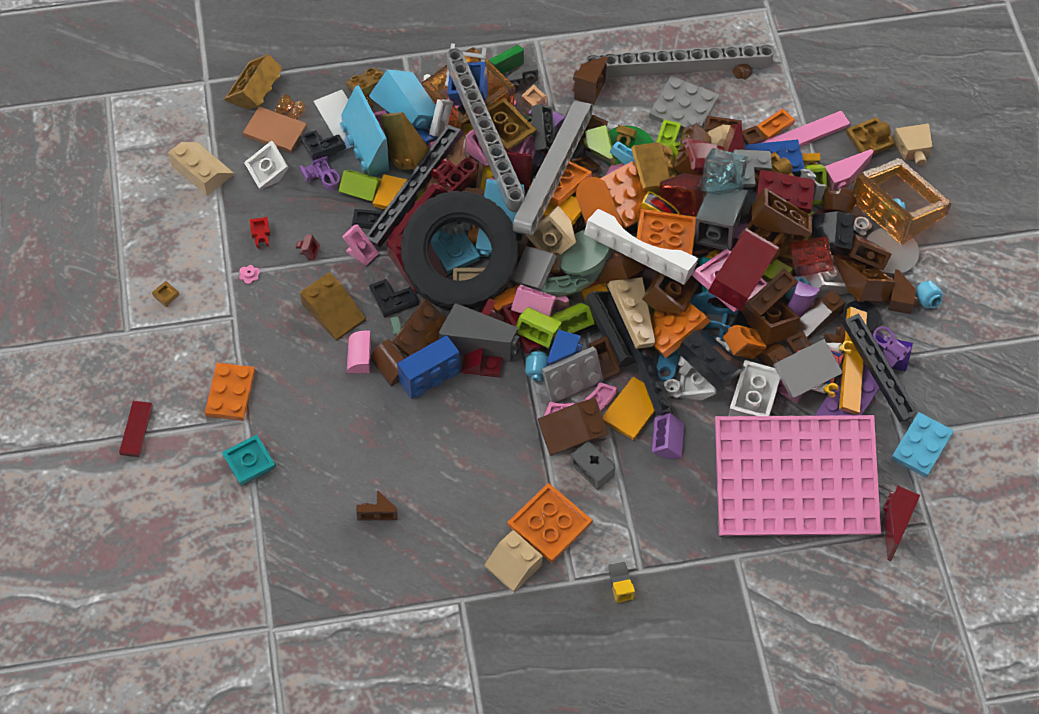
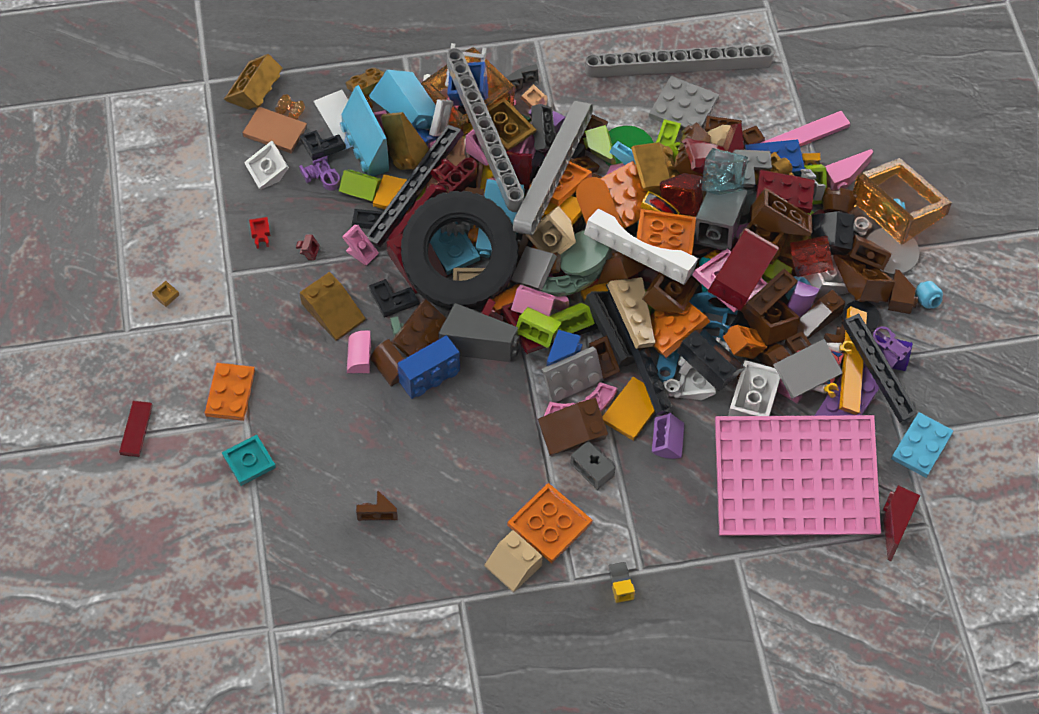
tan slope [168,142,234,196] -> none
bright pink plant [239,265,260,284] -> none
dark red slope [461,348,502,378] -> none
green brick [485,45,524,78] -> none
medium azure head [525,352,548,381] -> none
reddish brown slope [572,56,608,105] -> none
pearl gold tile [616,124,637,146] -> none
reddish brown piece [733,64,752,80] -> none
orange plate [757,109,795,140] -> none
pearl gold plate [846,117,896,156] -> none
tan torso [893,124,932,166] -> none

